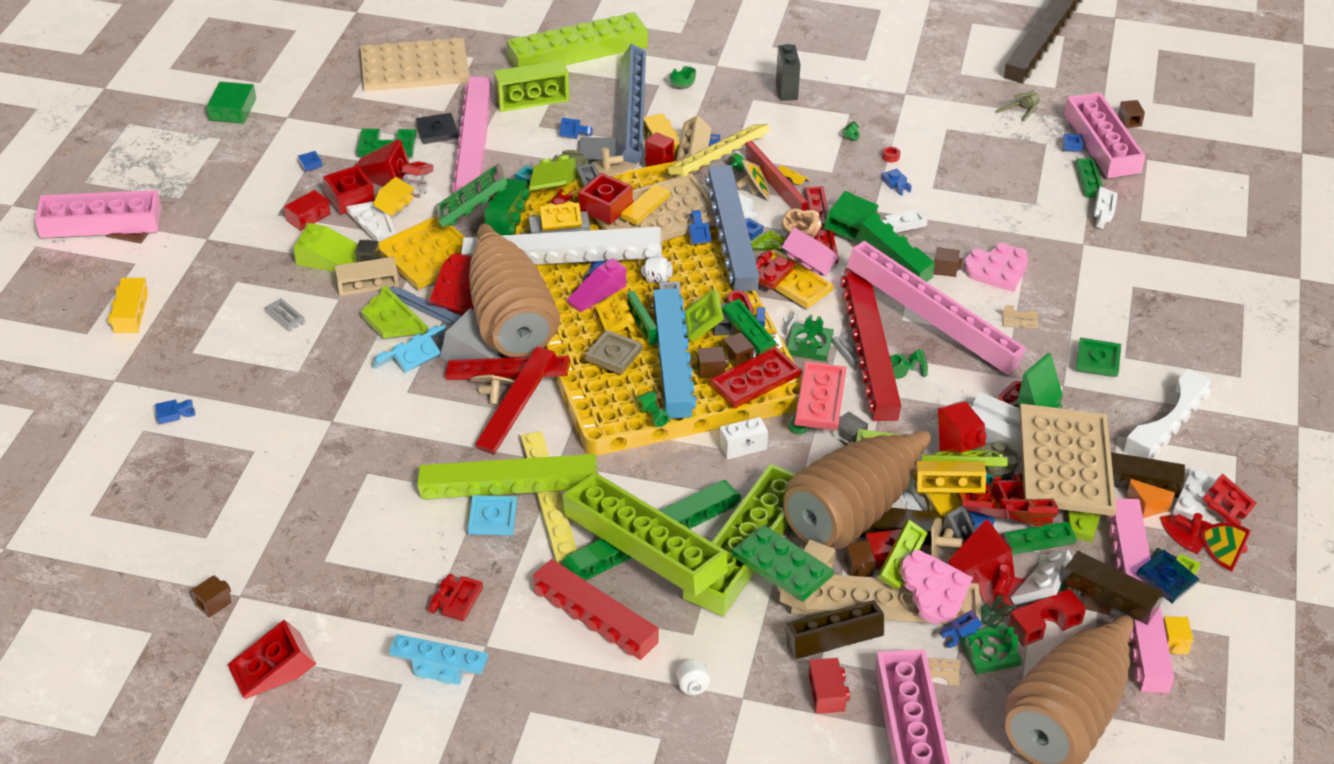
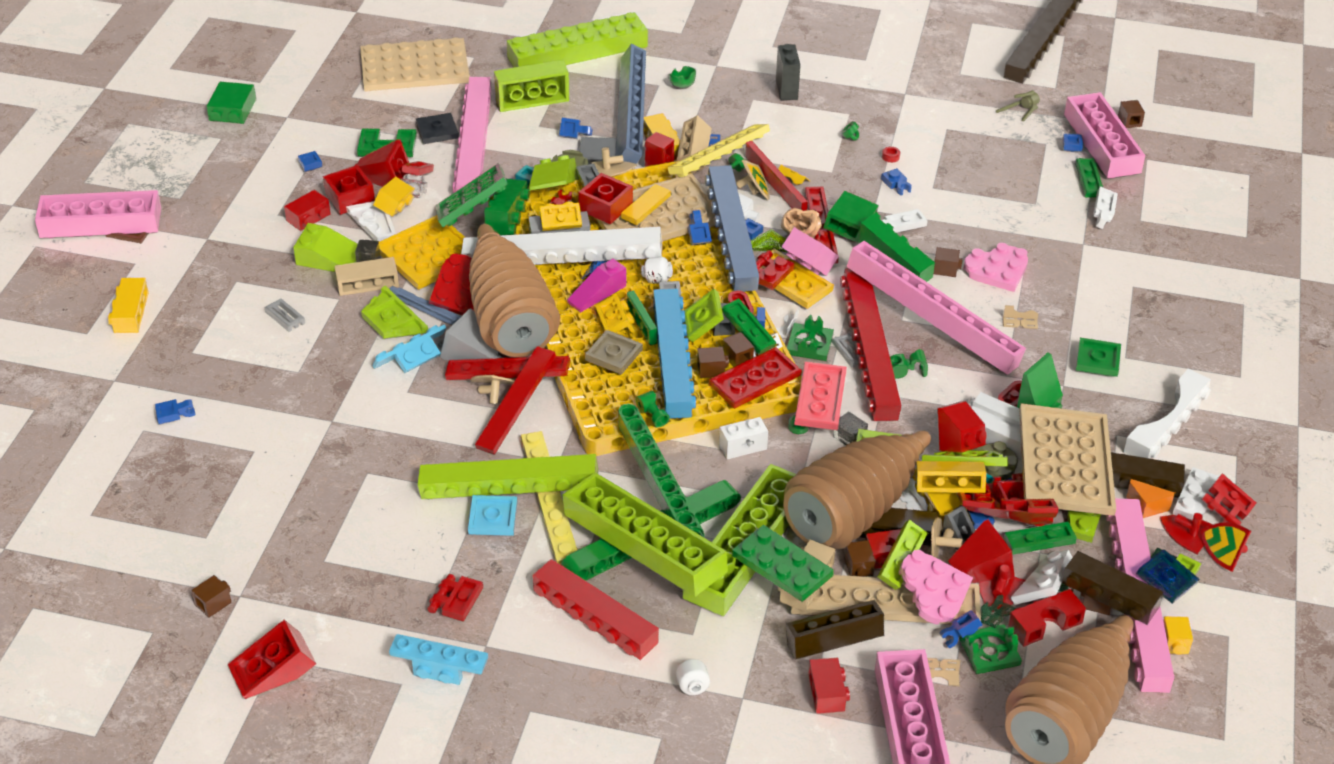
none -> green beam [618,404,705,537]

